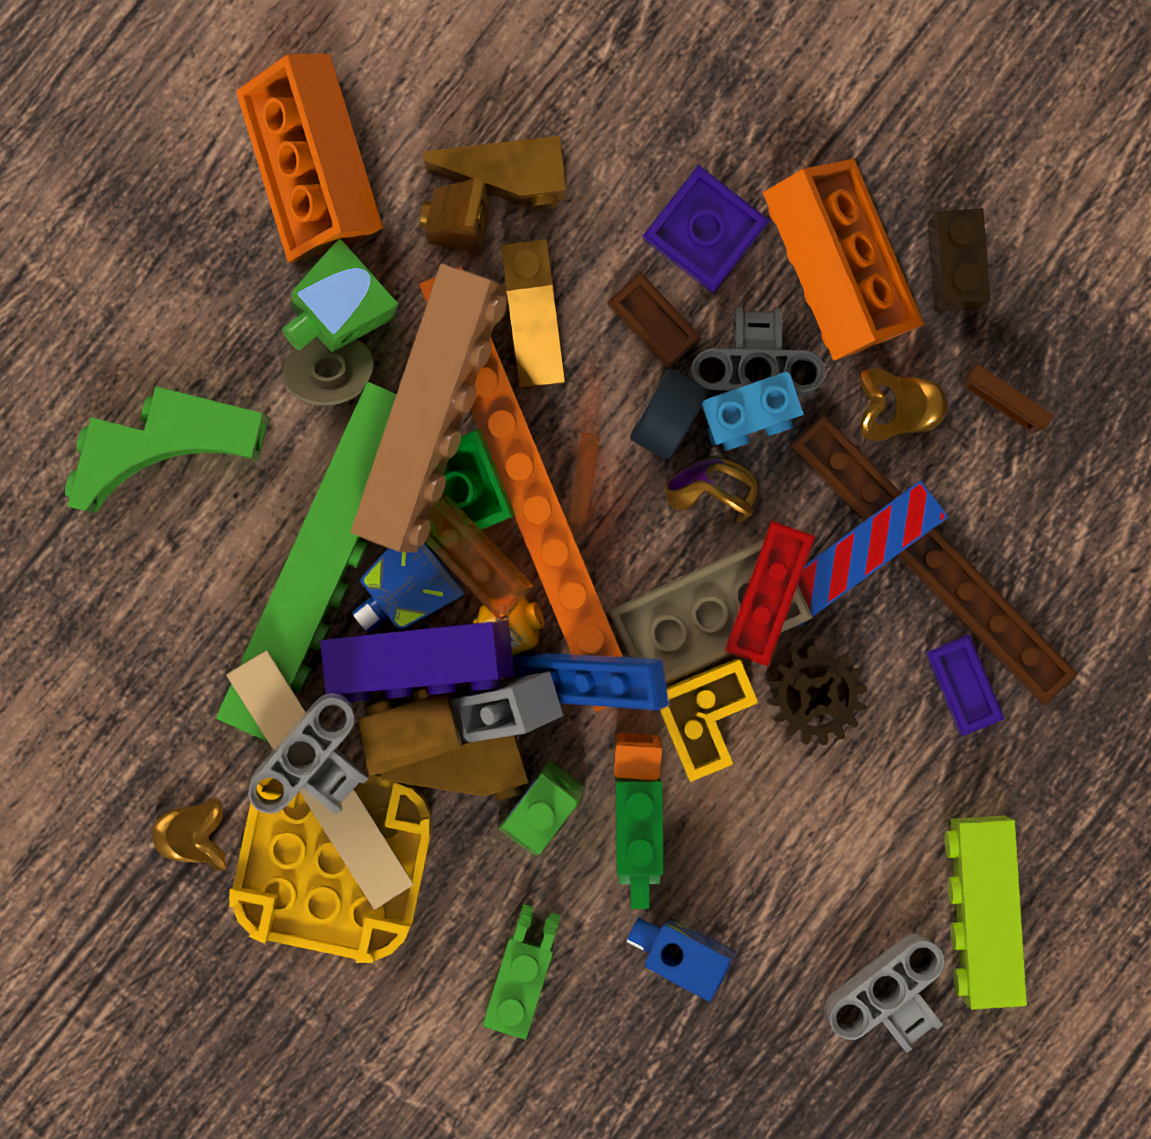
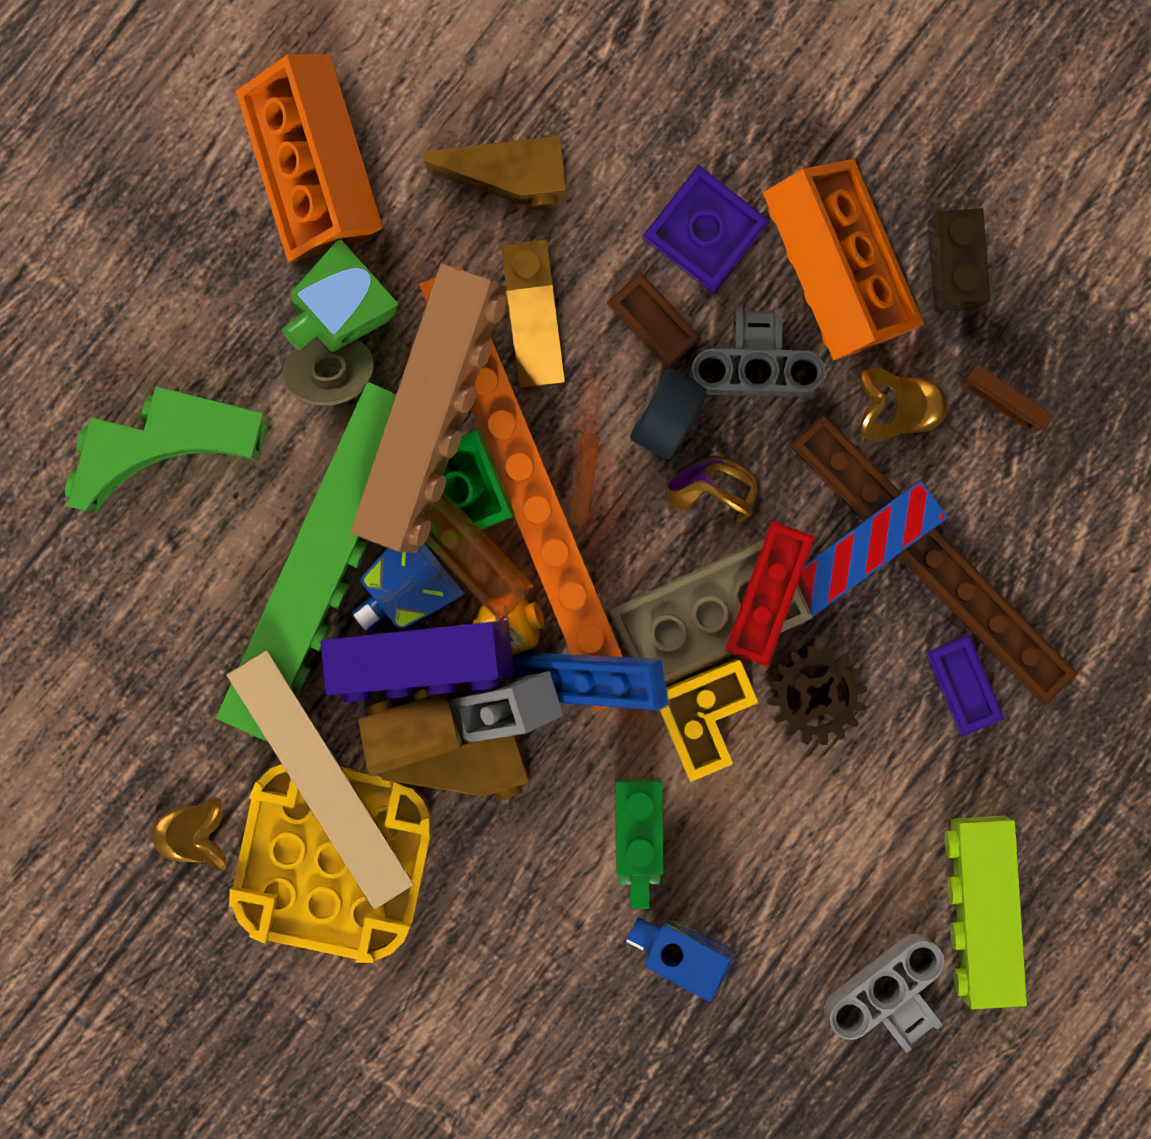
light grey piece [248,693,369,814] -> none
pearl gold slope [419,179,490,254] -> none
bright green hinge [482,904,561,1040] -> none
bright green torso [498,759,586,856] -> none
orange slope [614,732,662,780] -> none
dark azure bracket [702,372,804,451] -> none

